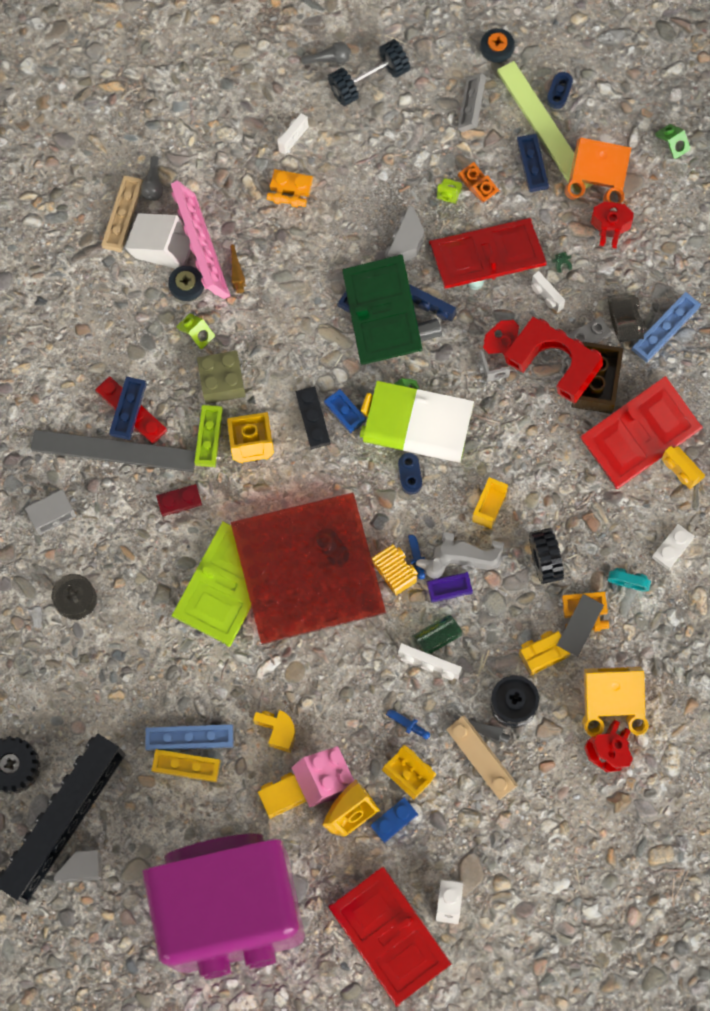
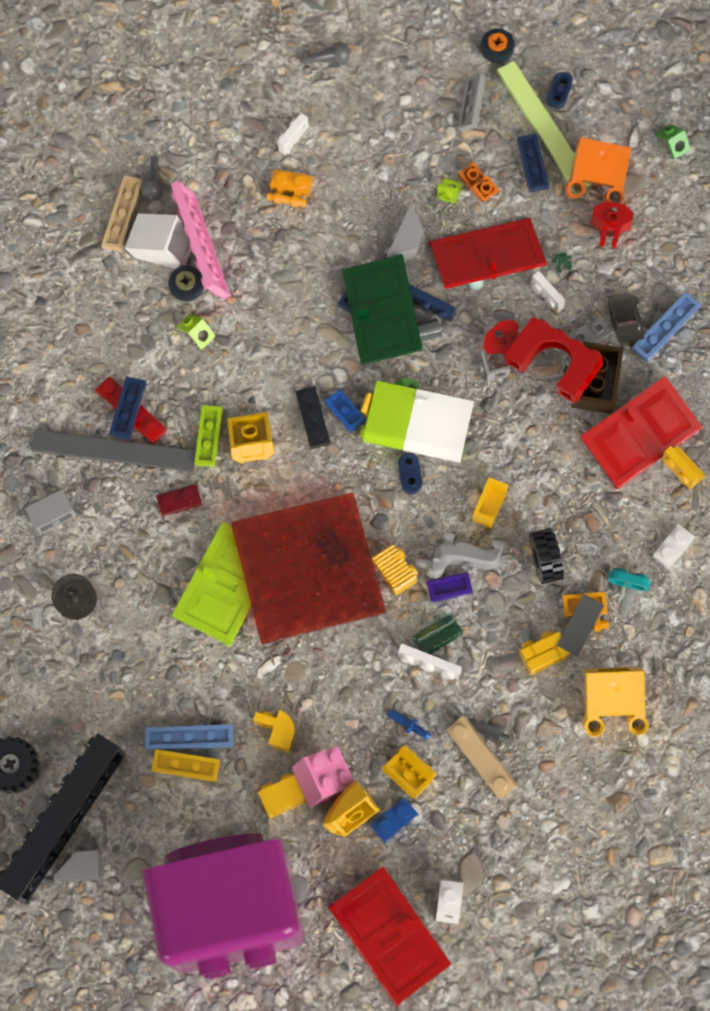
olive brick [197,350,246,404] -> none
pearl gold piece [230,244,247,293] -> none
black axle [328,39,410,107] -> none
blue piece [408,535,425,580] -> none
black wheel [490,675,540,728] -> none
red hinge [584,720,633,773] -> none

